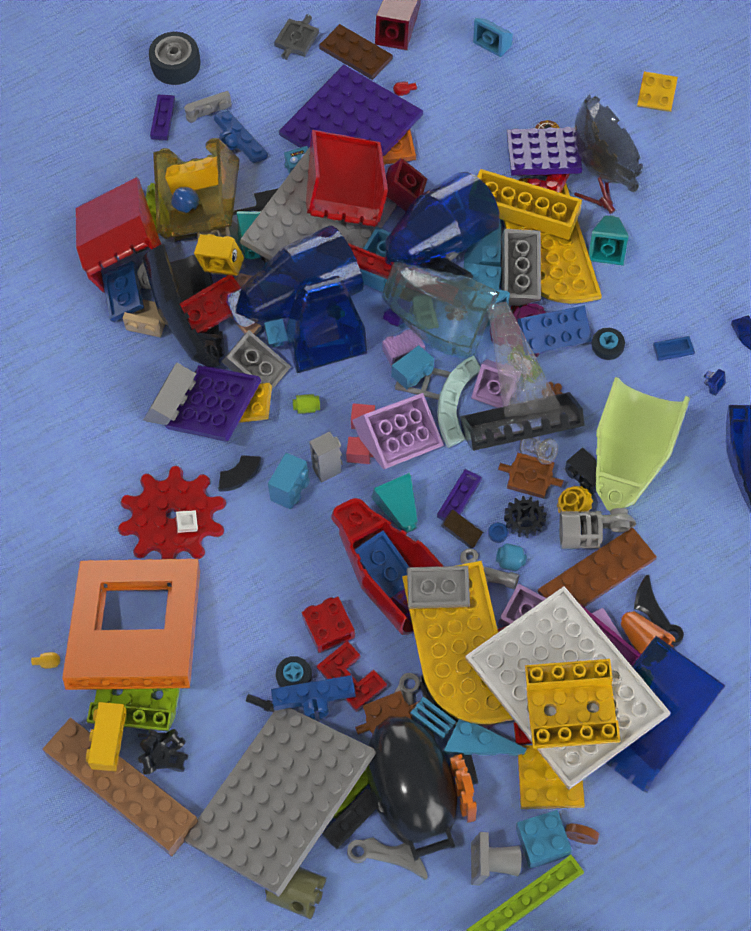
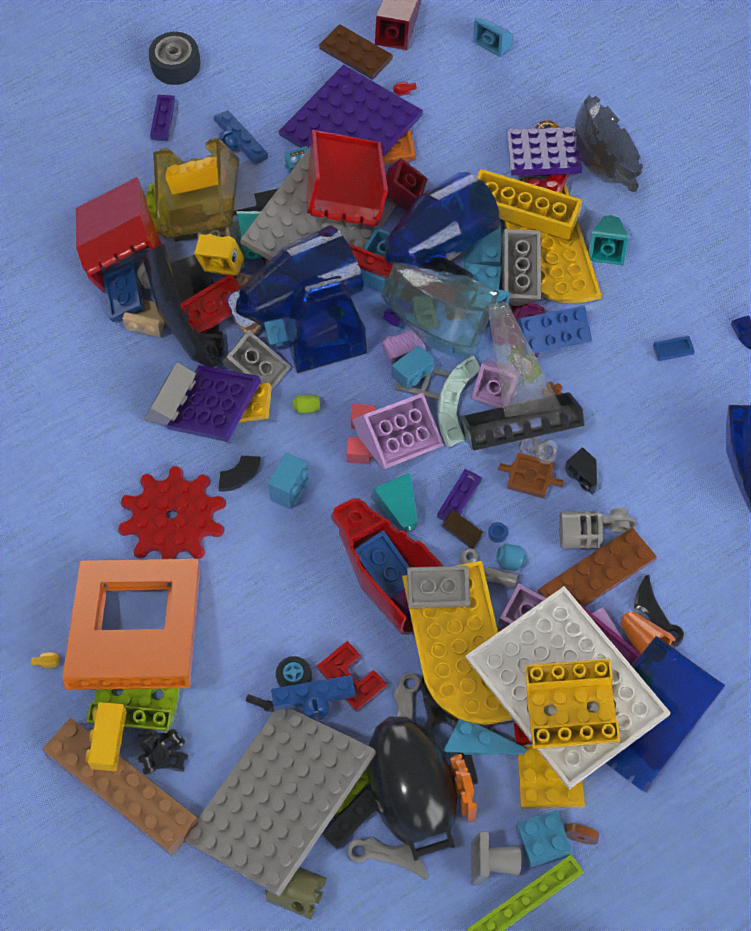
blue hair [171,187,200,213] -> none
white plate [176,510,198,533] -> none
light grey plate [184,91,232,123] -> none
dark grey plate [274,14,319,60] -> none
red brick [302,596,355,653] -> none
light grey brick [309,431,343,483] -> none
dark orange plate [355,690,420,735] -> none
dark azure tile [410,697,456,739] -> none
black gear [504,496,547,538] -> none
yellow piece [556,485,593,513] -> none
dark red plant [574,173,616,214] -> none
black wheel [591,327,625,360] -> none
yellowish green windscreen [596,377,690,512] -> none
yellow plate [637,71,678,112] -> none
clear blue tile [704,369,726,396] -> none

